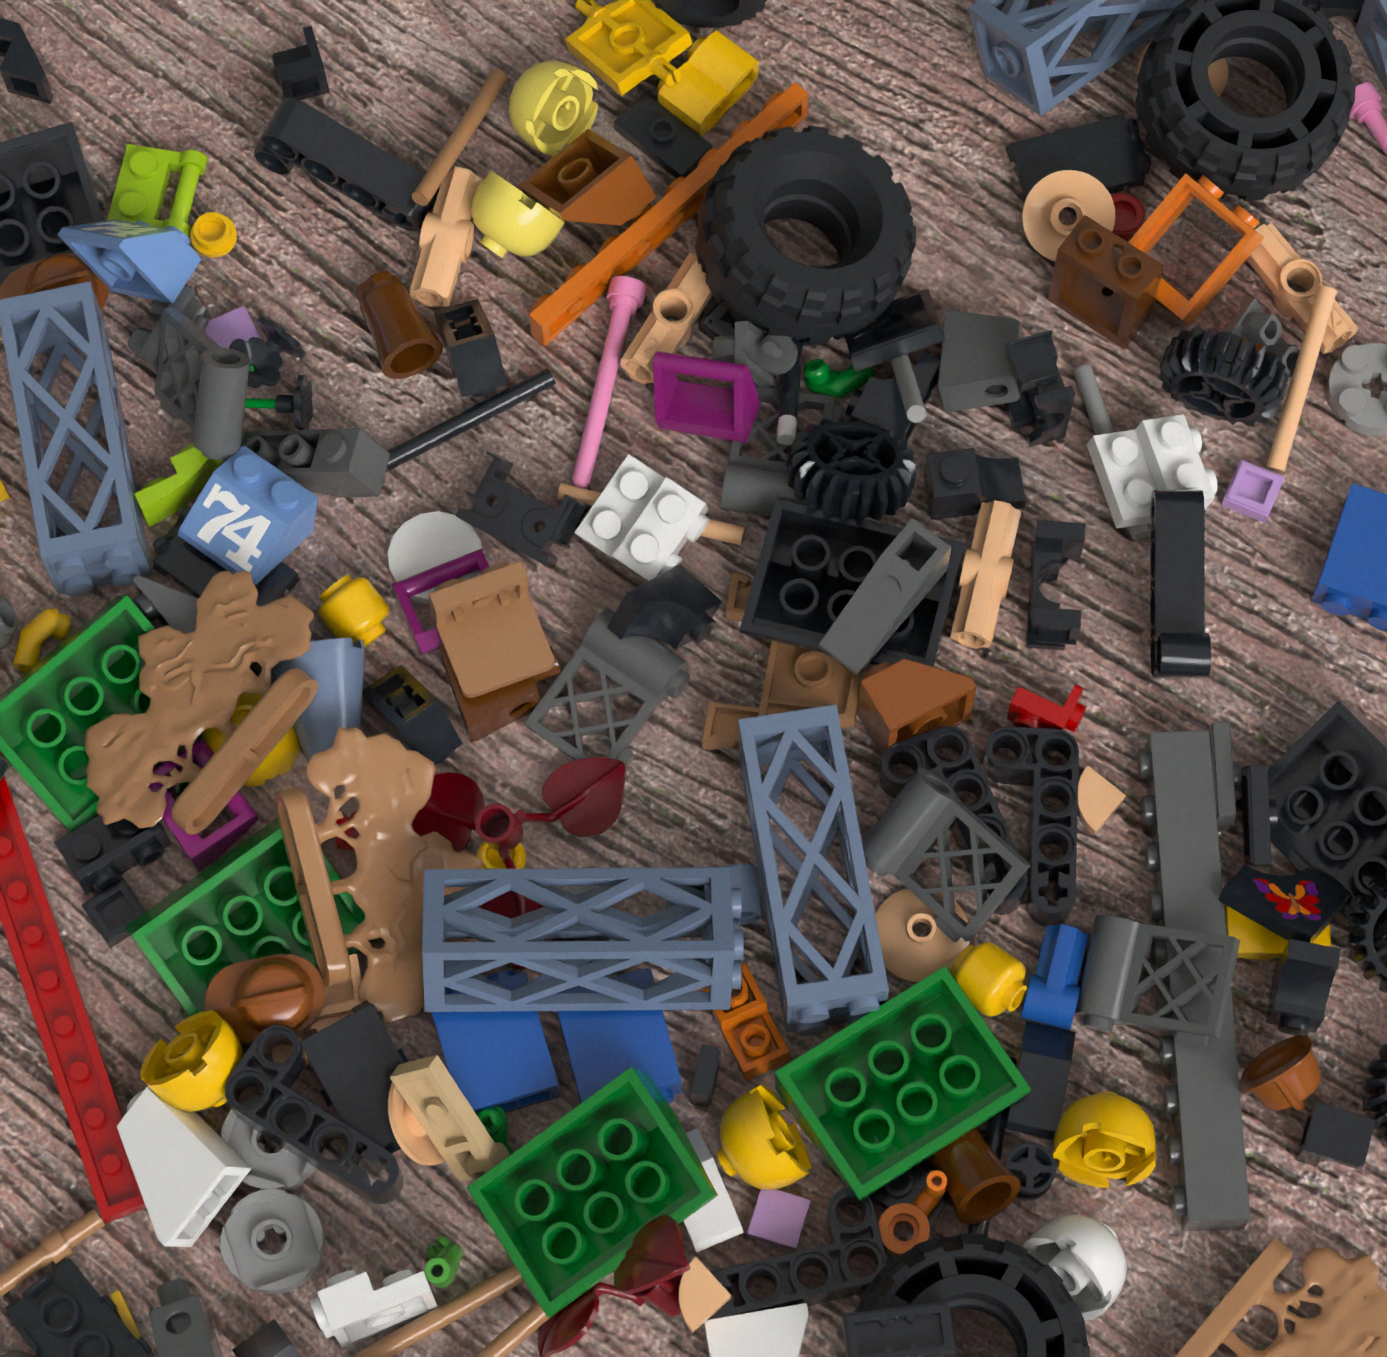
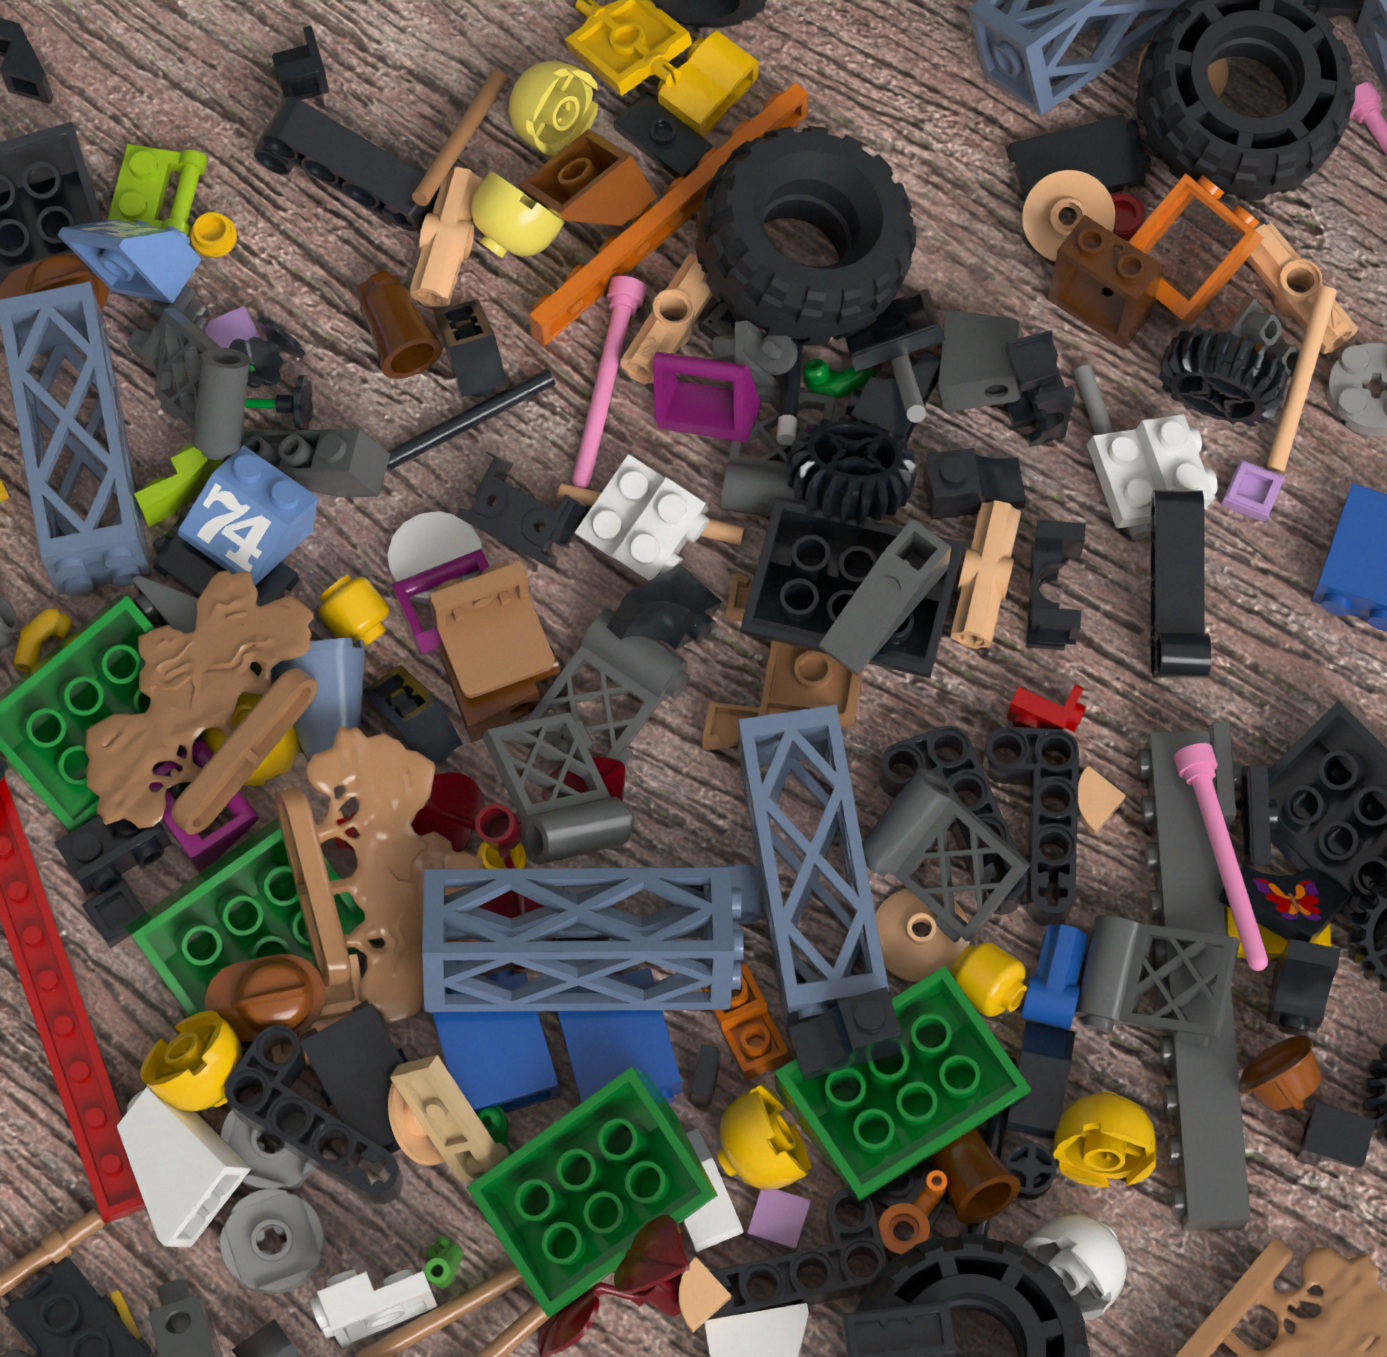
dark orange slope [857,659,977,756] -> none
none -> dark grey piece [482,712,634,865]
none -> black arch [788,987,902,1081]
none -> bright pink piece [1174,743,1268,971]

